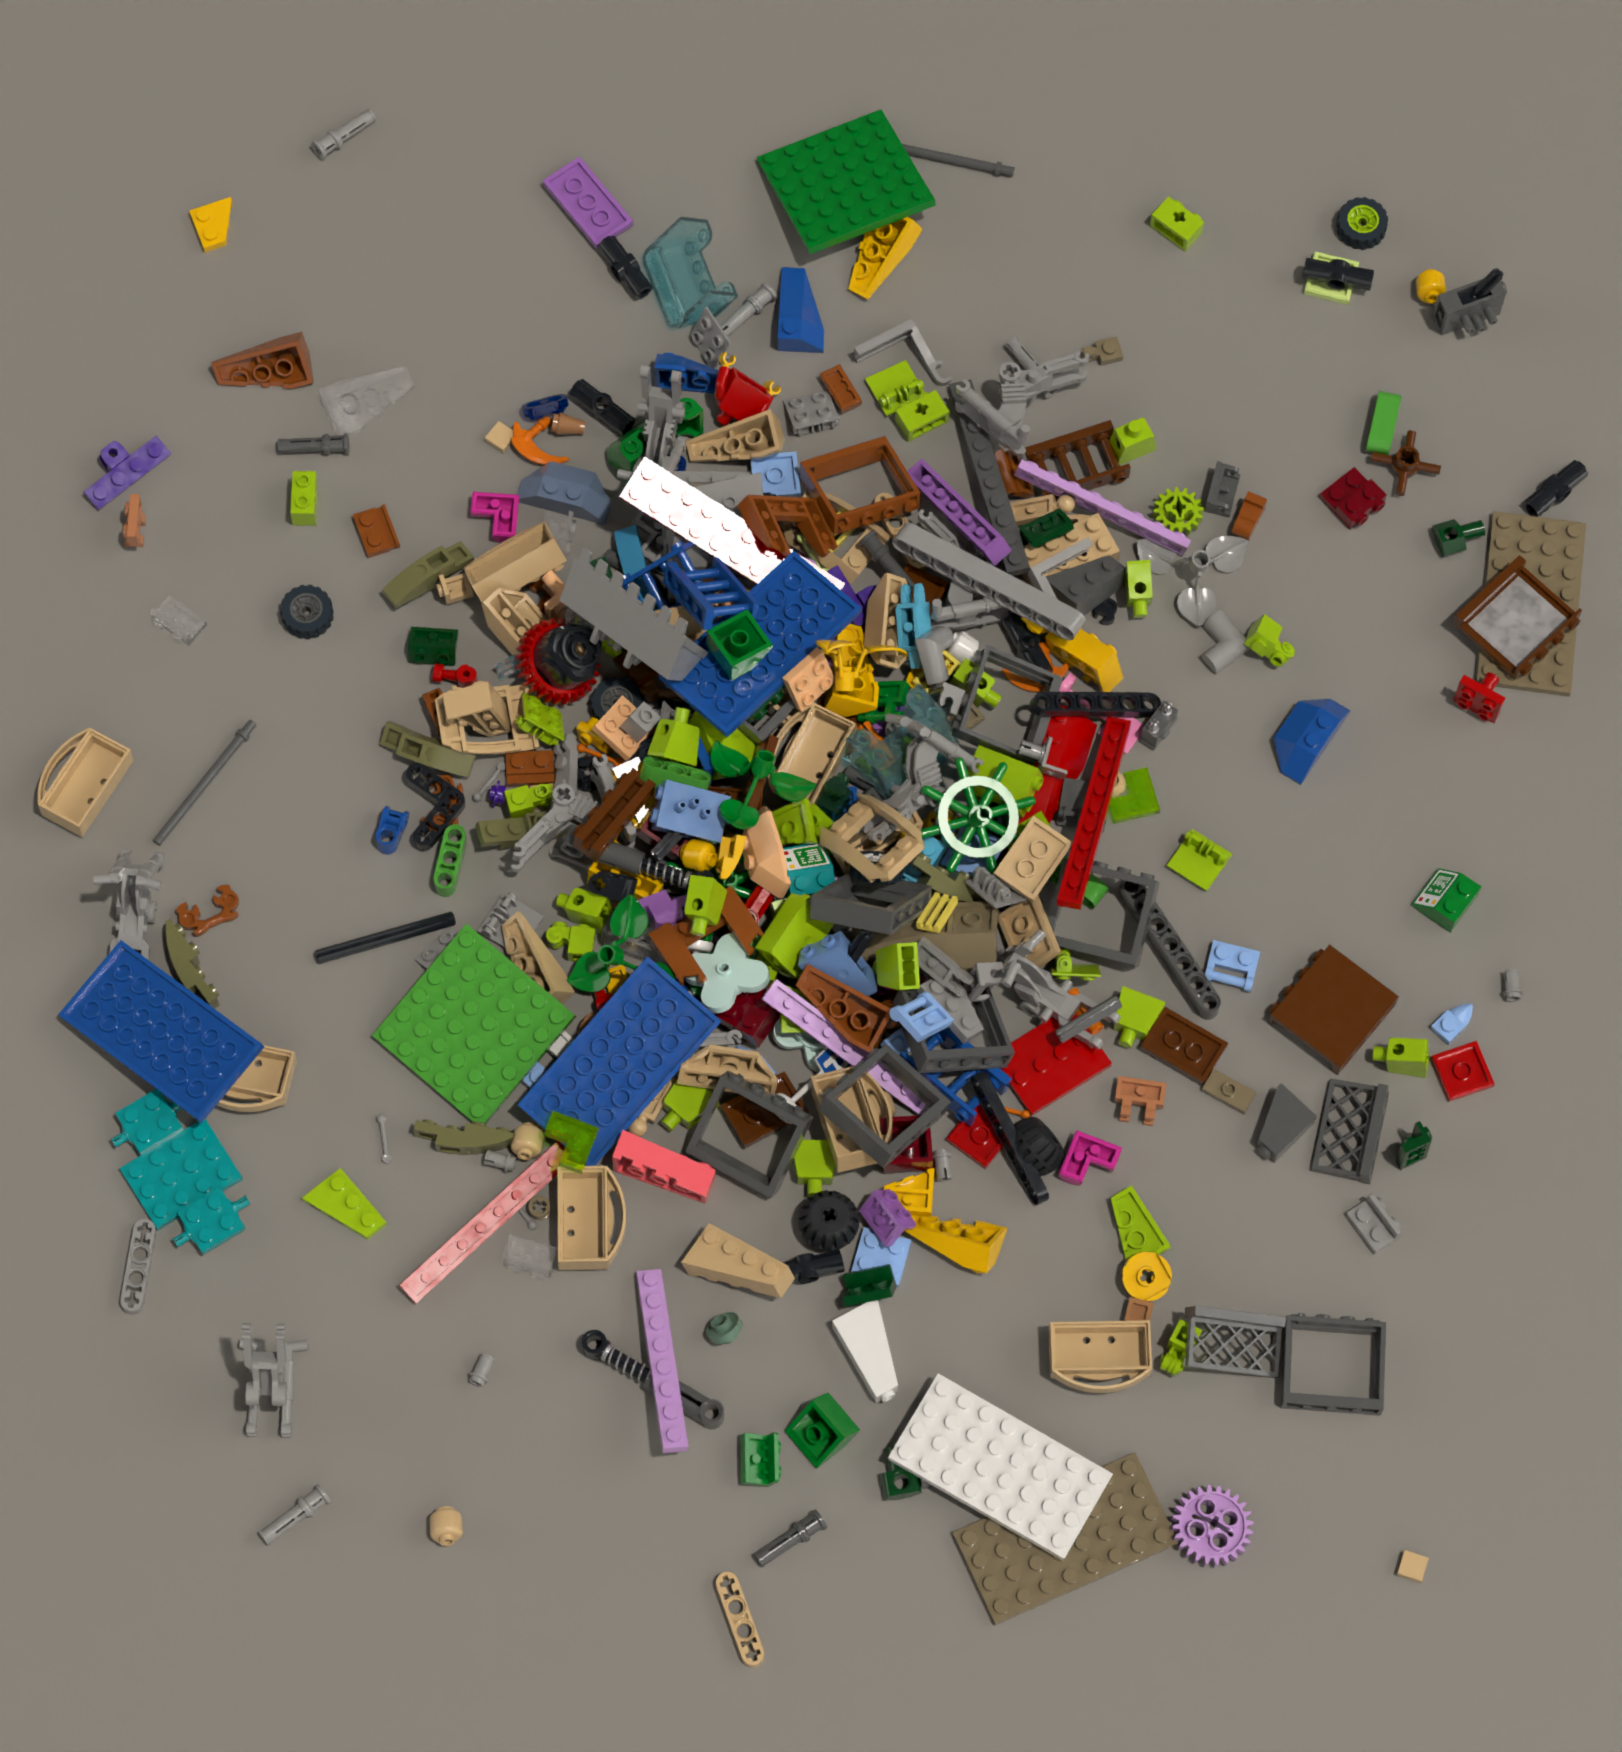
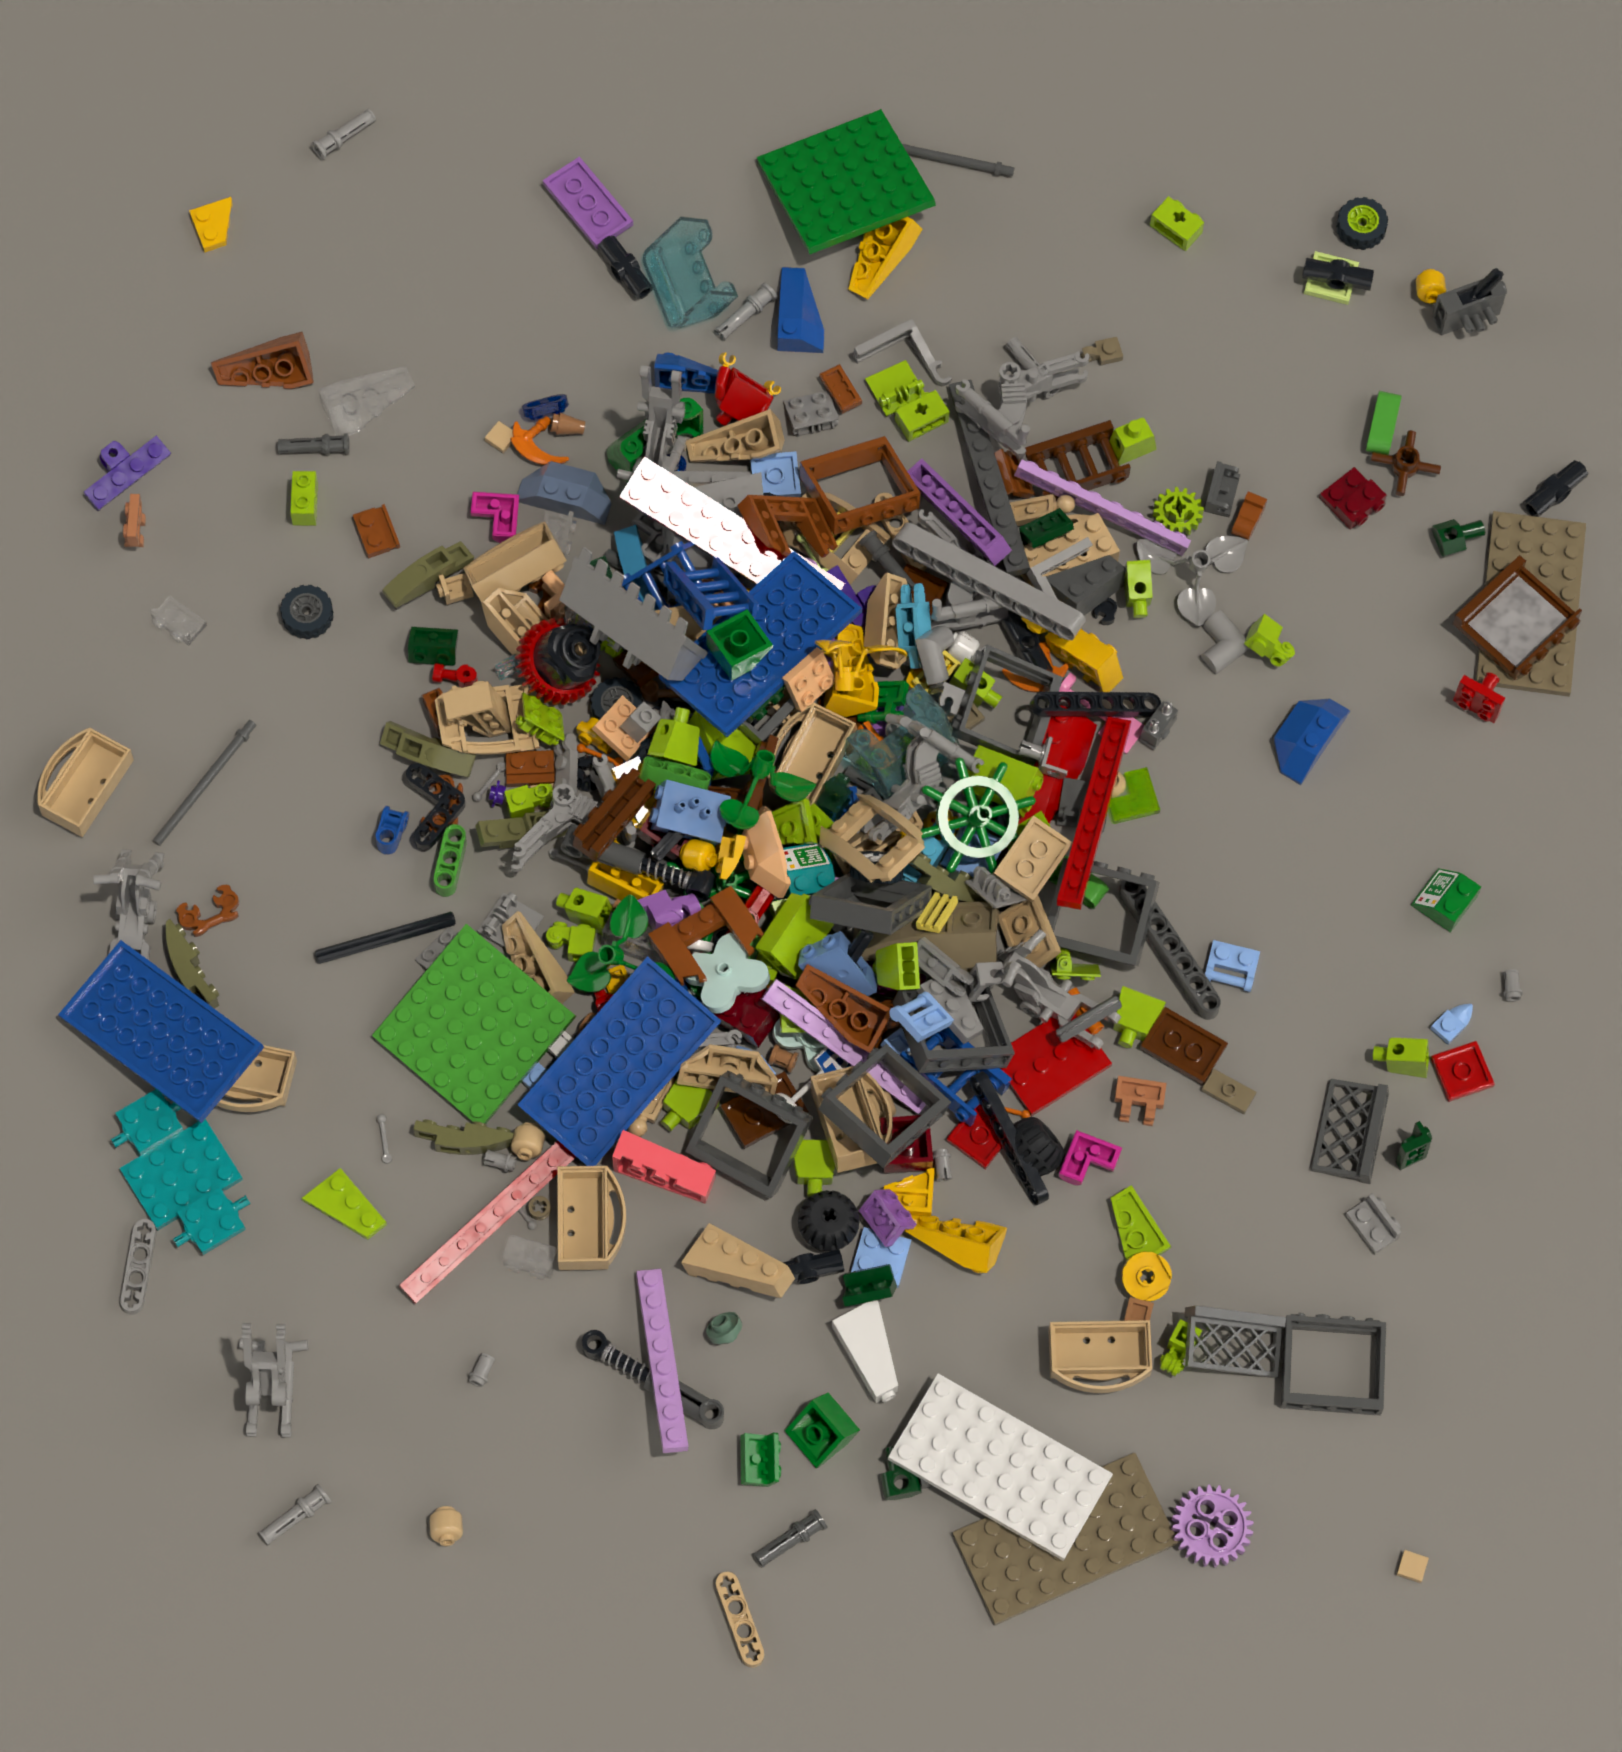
clear neon green plate [544,1111,599,1174] -> none
black piece [569,378,636,436] -> none
black piece [588,870,638,902] -> none
lime torso [684,875,727,936] -> none
light grey hinge [690,307,731,369] -> none
lime hinge [1167,829,1233,891] -> none
dark grey slope [1256,1083,1317,1163] -> none
reddish brown panel [1268,944,1399,1075] -> none
none -> medium nougat bush [768,1044,799,1073]

